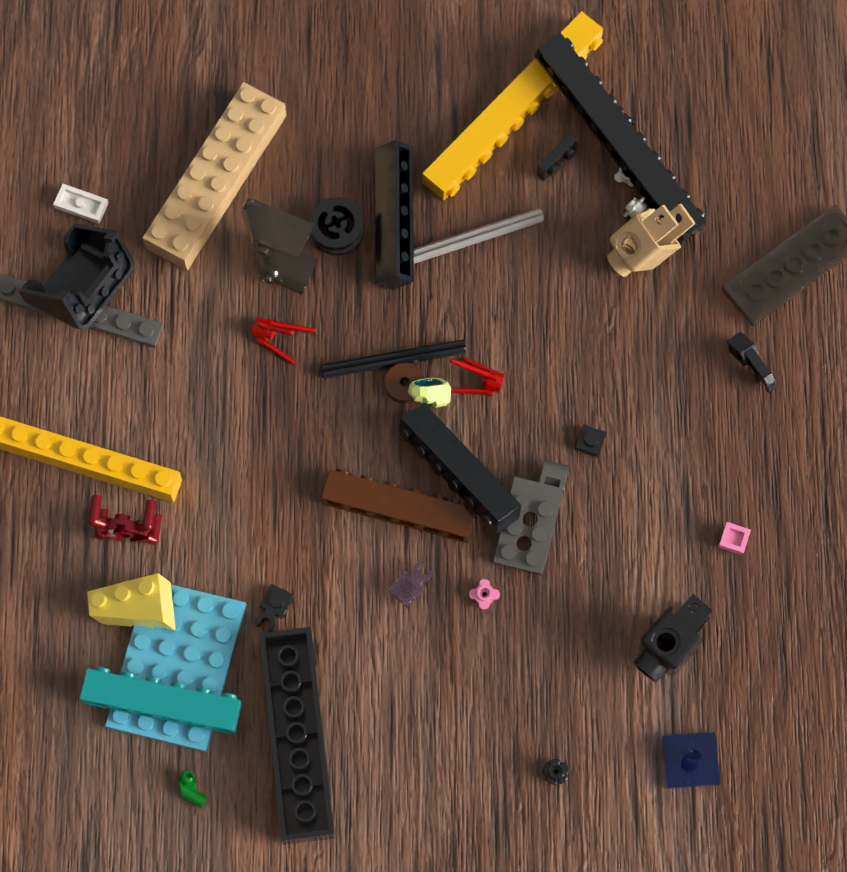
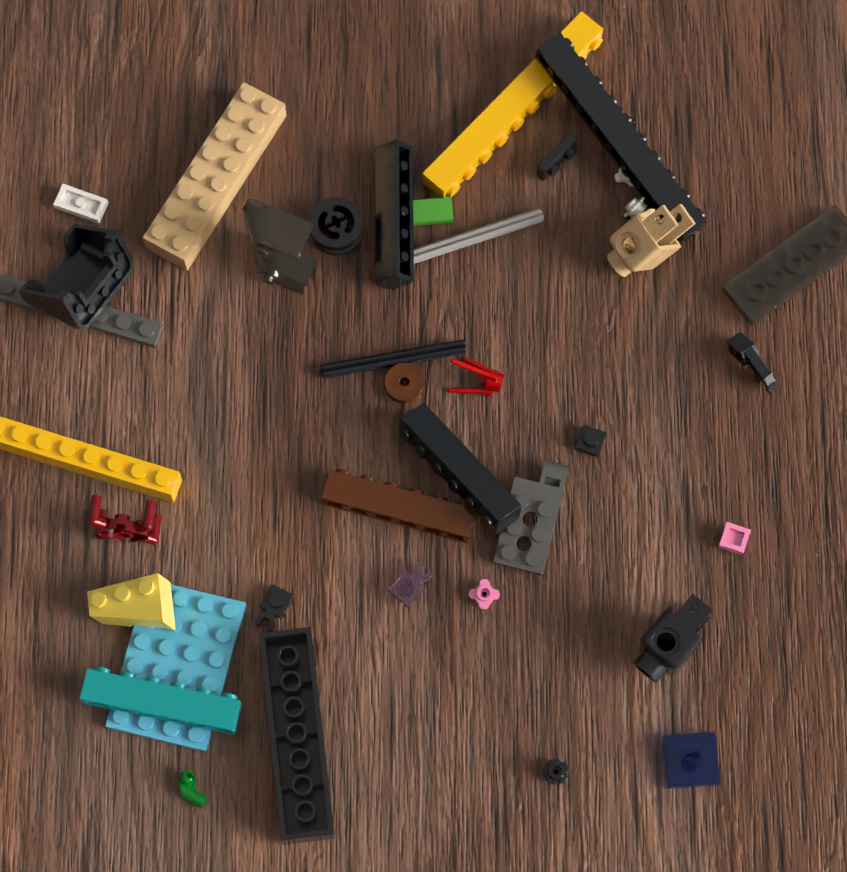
red plant [251,317,316,364] -> none
yellowish green rock [408,378,451,408] -> none
none -> bright green tile [413,197,454,226]

